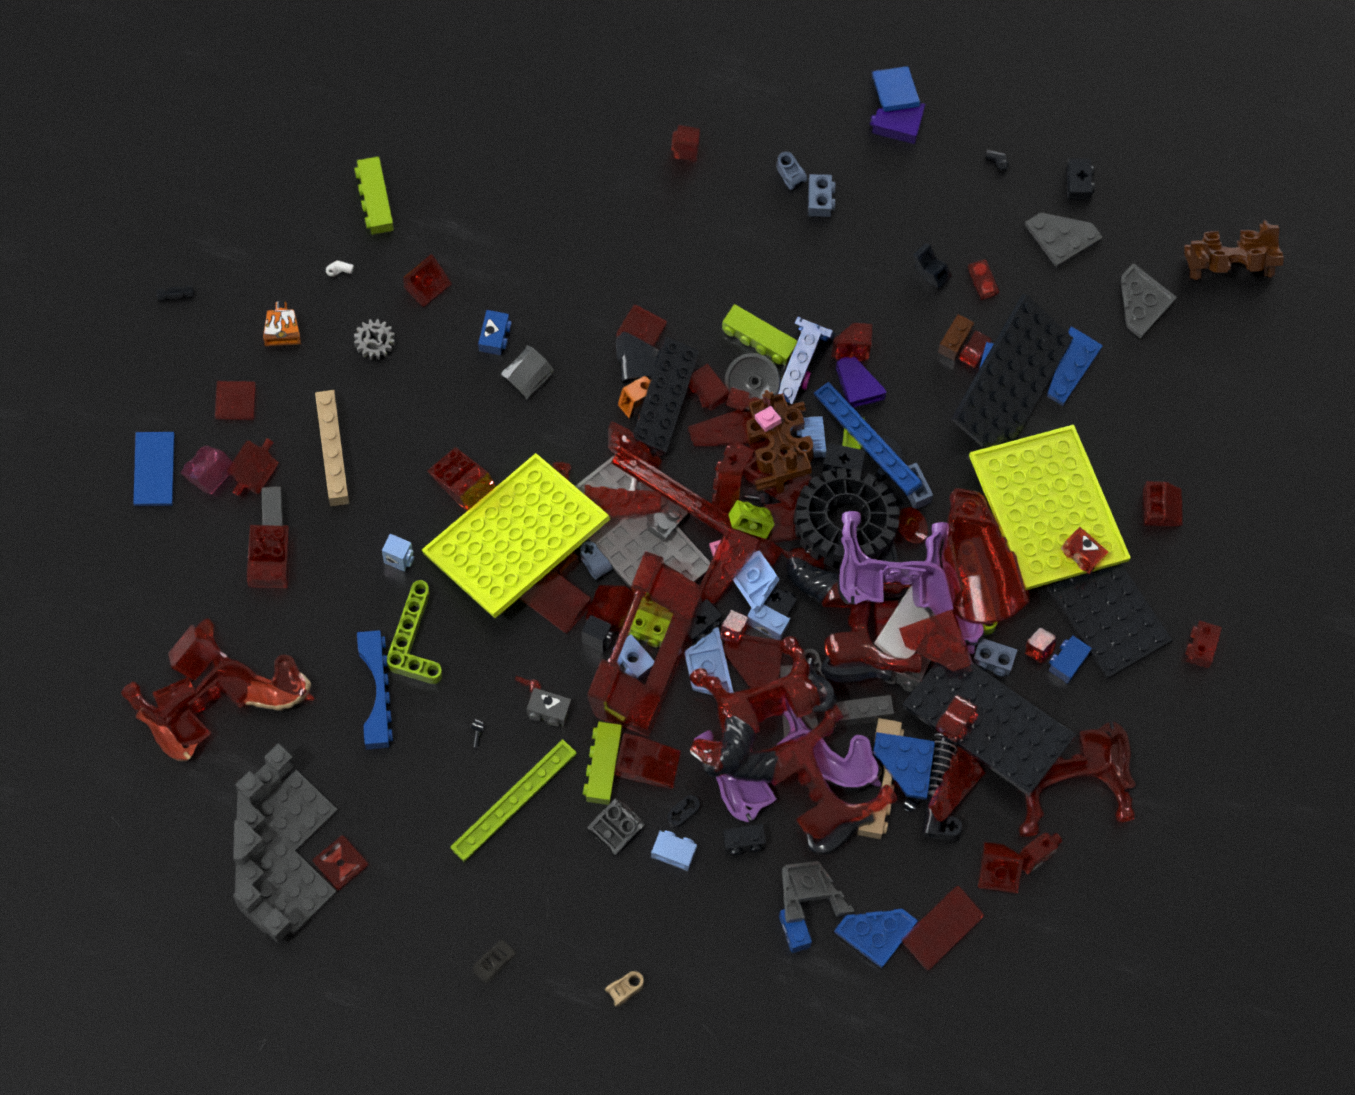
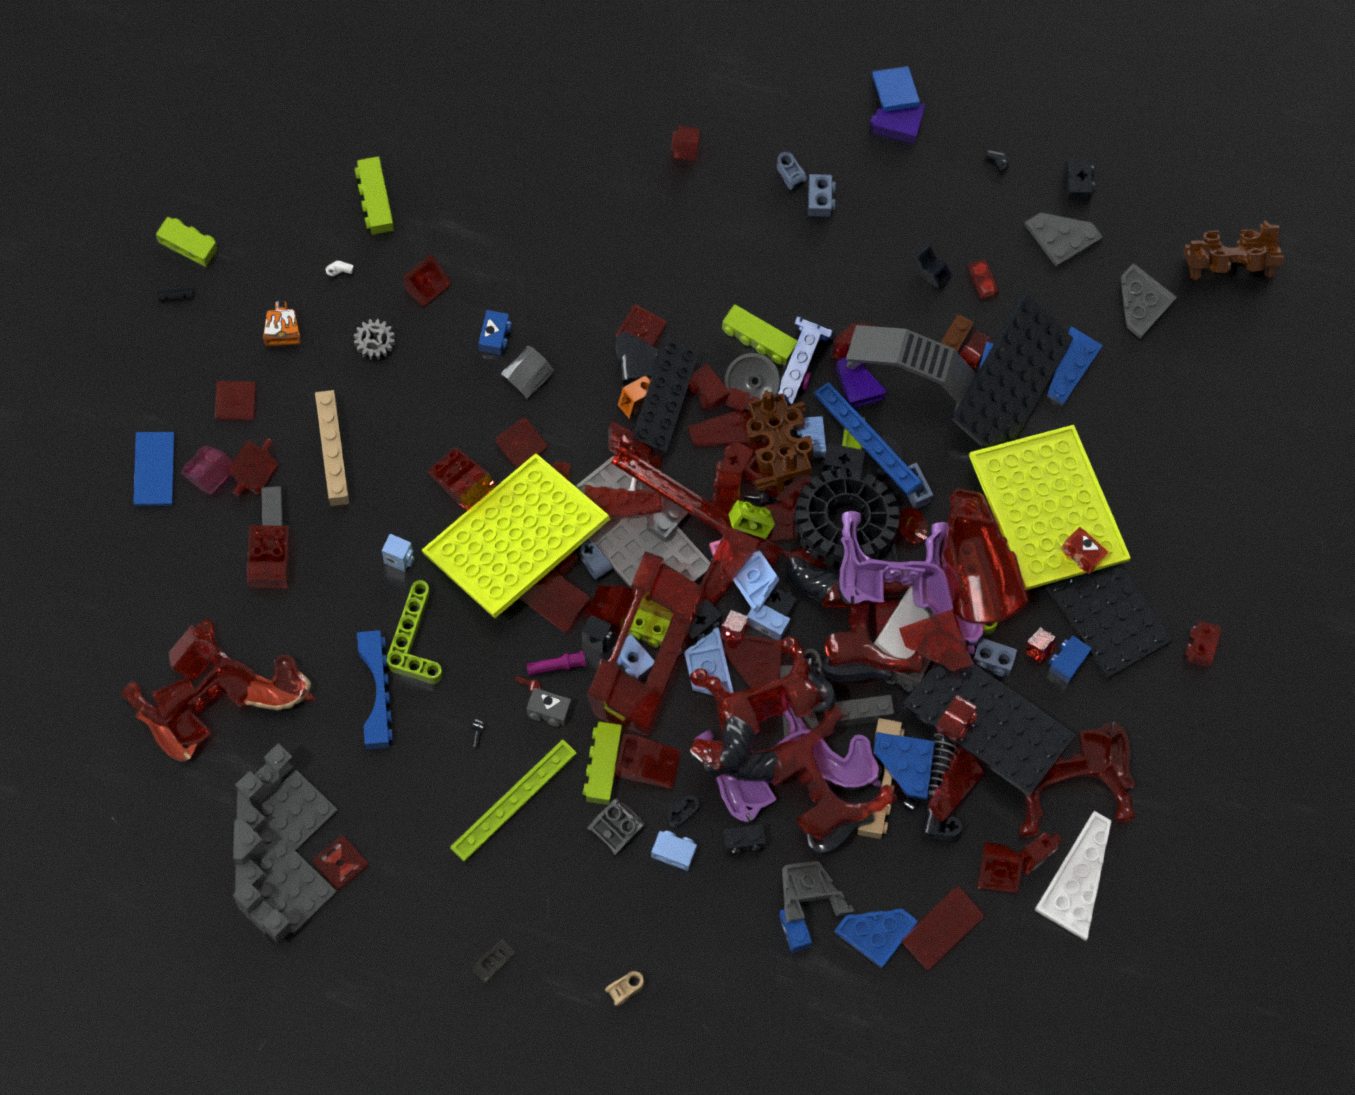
bright pink plate [755,406,781,432] -> none
clear red slope [1143,481,1183,526] -> none
none -> lime brick [156,217,217,267]
none -> clear red plate [494,417,548,469]
none -> magenta pin [526,650,586,676]
none -> dark grey panel [846,325,976,411]
none -> white wing [1035,811,1111,941]

